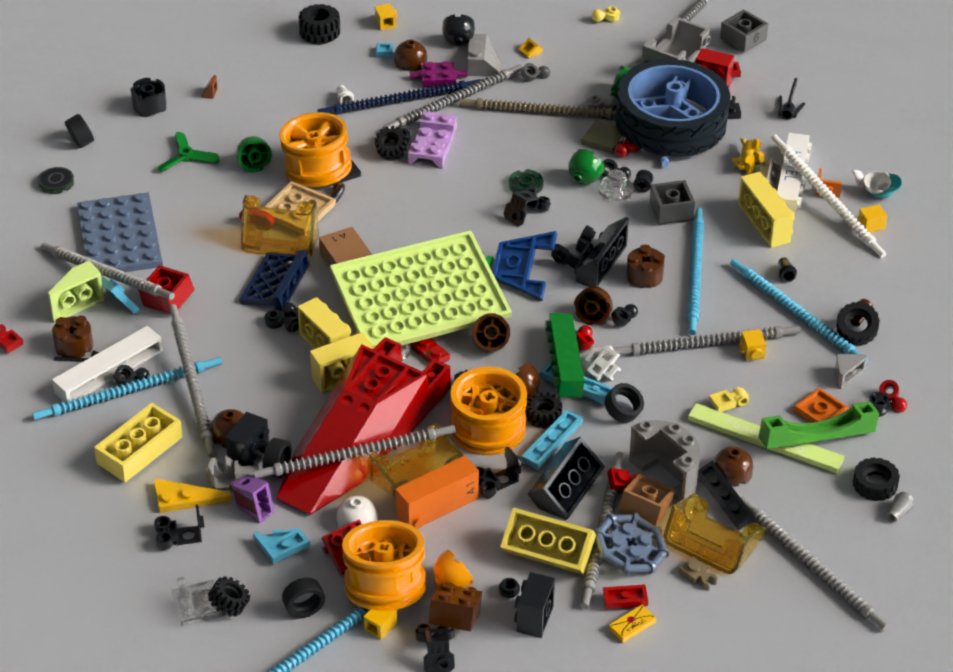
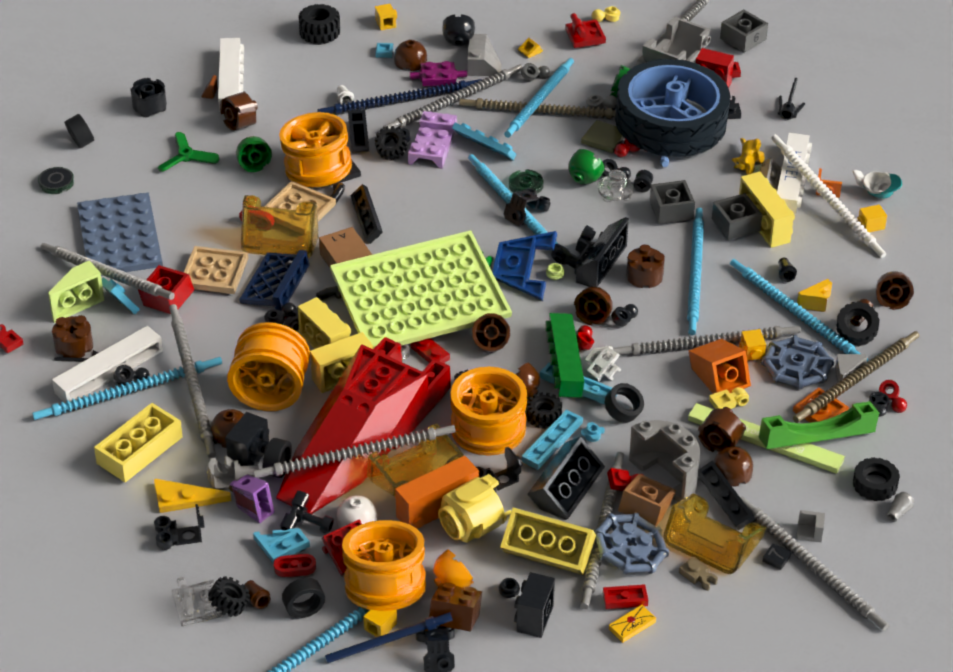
none -> tan plate [184,246,249,294]
none -> white brick [218,38,244,112]
none -> reddish brown brick [220,91,258,131]
none -> light orange wheel [227,322,310,411]
none -> reddish brown cone [244,580,271,609]
none -> red plate [274,554,316,577]
none -> black bar [280,490,334,534]
none -> black arm [316,286,342,301]
none -> dark blue bar [325,612,453,663]
none -> black slope [348,110,369,152]
none -> black plate [350,184,383,244]
none -> light yellow piece [438,474,511,543]
none -> medium azure plate [452,122,517,160]
none -> medium azure hose [468,154,558,251]
none -> medium azure hose [504,58,574,138]
none -> yellowish green plate [546,263,564,280]
none -> red plate [565,13,606,48]
none -> medium azure plate [581,422,605,442]
none -> orange slope [688,338,751,394]
none -> reddish brown brick [698,407,746,452]
none -> dark grey brick [712,193,762,240]
none -> sand blue plate [761,335,834,389]
none -> black tile [762,543,791,570]
none -> dark tan hose [793,331,920,423]
none -> light grey panel [796,510,825,542]
none -> yellow slope [797,279,832,312]
none -> reddish brown cylinder [875,271,914,310]

